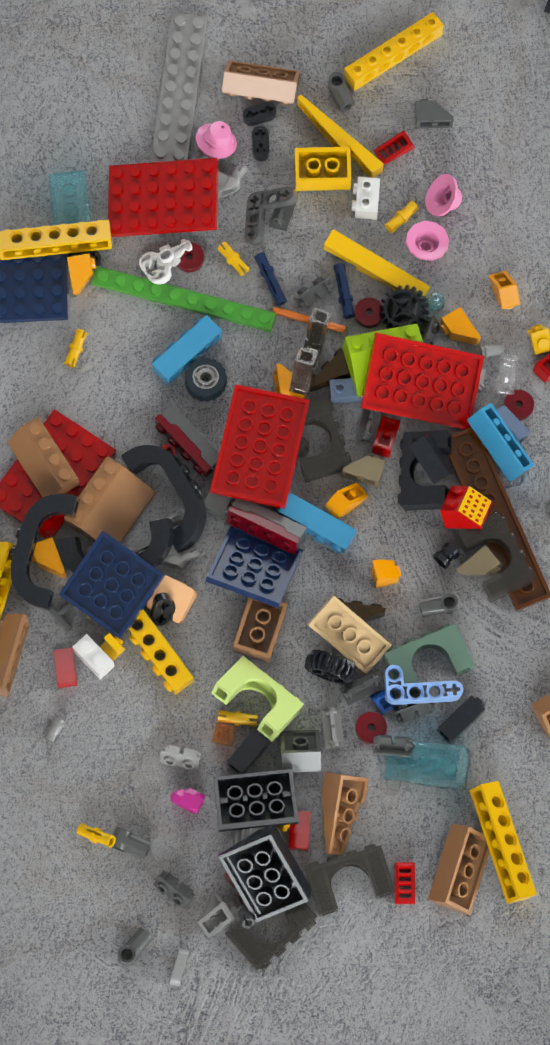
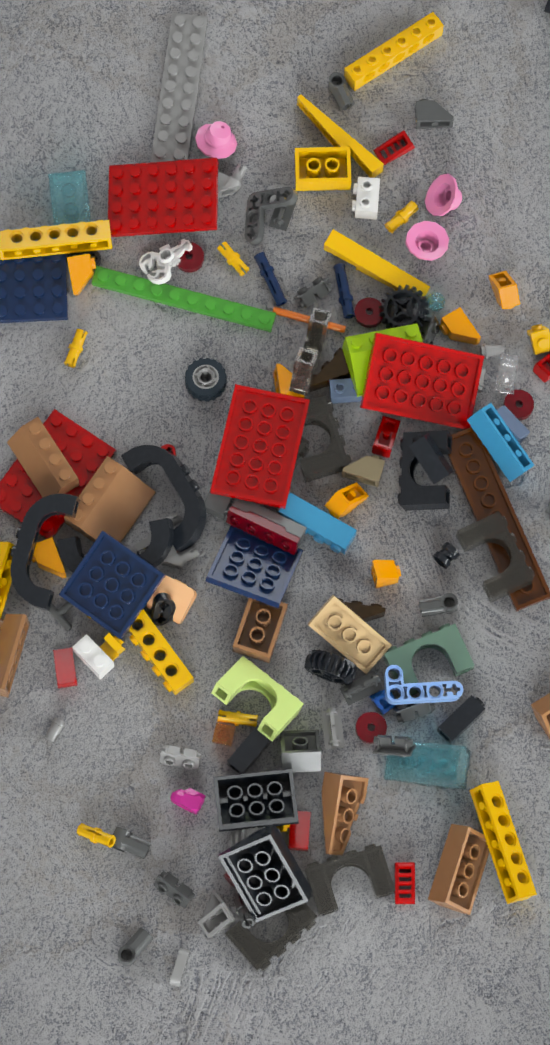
dark azure brick [152,315,223,385] -> none
piece [155,404,219,477] -> none
slope [222,60,300,105] -> none
black beam [243,102,276,126] -> none
black beam [252,126,269,162] -> none
dark grey hinge [356,409,382,444] -> none
red slope [440,485,492,529] -> none
dark tan slope [456,545,503,577] -> none

